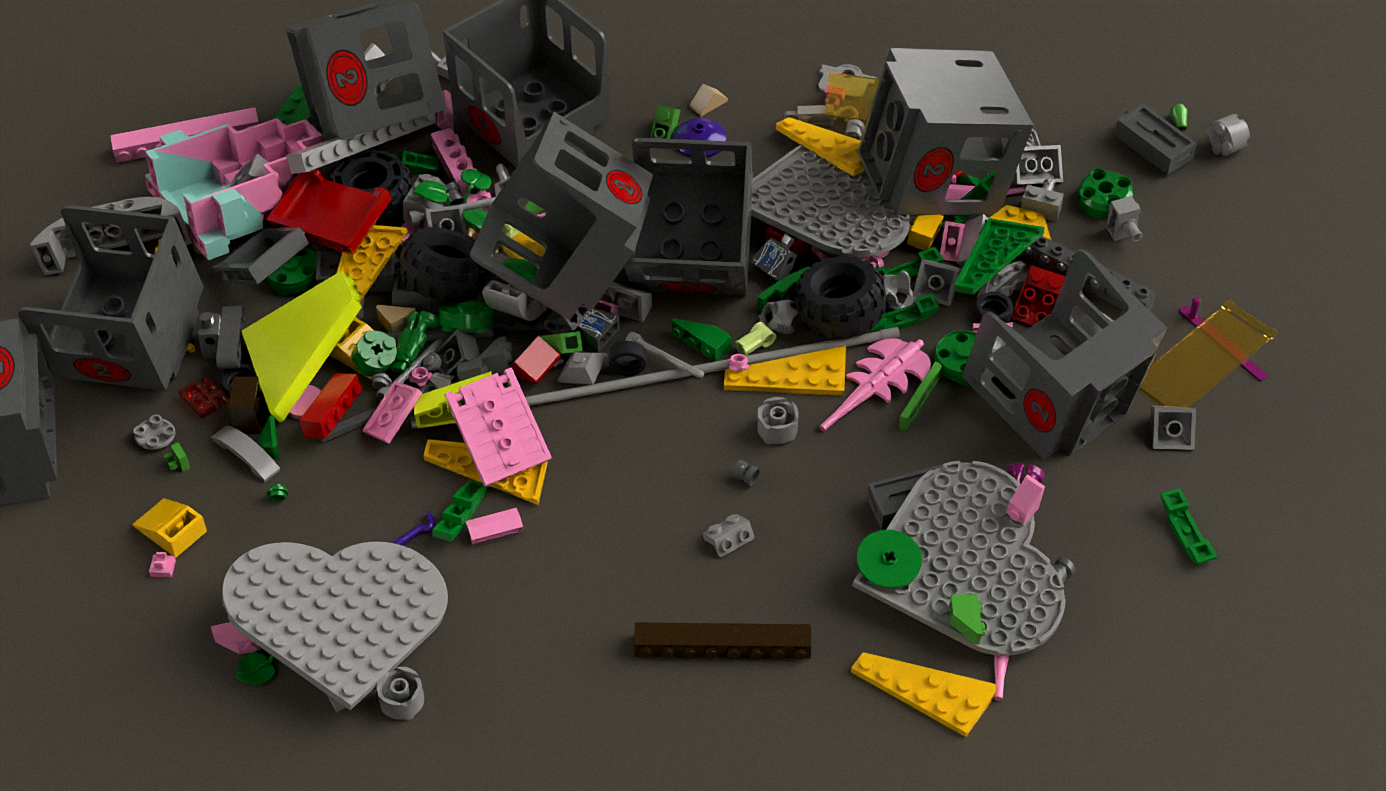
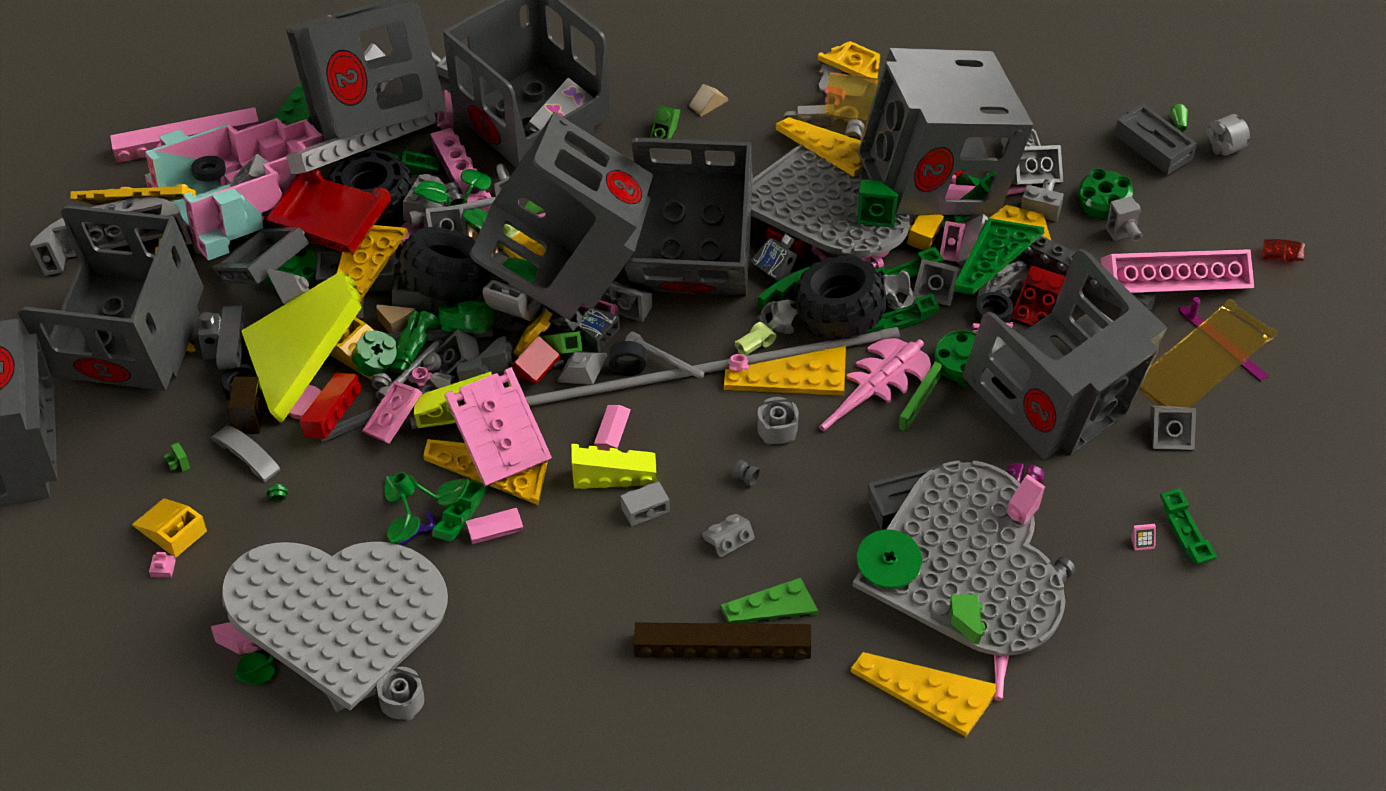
light grey dish [133,415,176,450] -> none
clear red plate [178,376,230,418] -> none
green slope [256,415,280,460] -> none
green slope [671,318,731,362] -> none
dark purple dish [672,118,727,158] -> none
none -> yellow wing [70,184,196,206]
none -> black tyre [191,156,226,182]
none -> light grey slope [267,269,309,304]
none -> green plant [385,472,469,543]
none -> yellow wing [513,309,552,357]
none -> light grey slope [526,78,594,135]
none -> neon yellow wedge [571,444,657,489]
none -> bright pink piece [594,405,631,451]
none -> light grey brick [621,481,670,526]
none -> bright green wing [721,578,818,624]
none -> yellow wing [817,41,880,85]
none -> green slope [856,179,898,228]
none -> bright pink slope [1101,249,1254,293]
none -> slope [1131,524,1156,551]
none -> clear red slope [1262,239,1306,262]

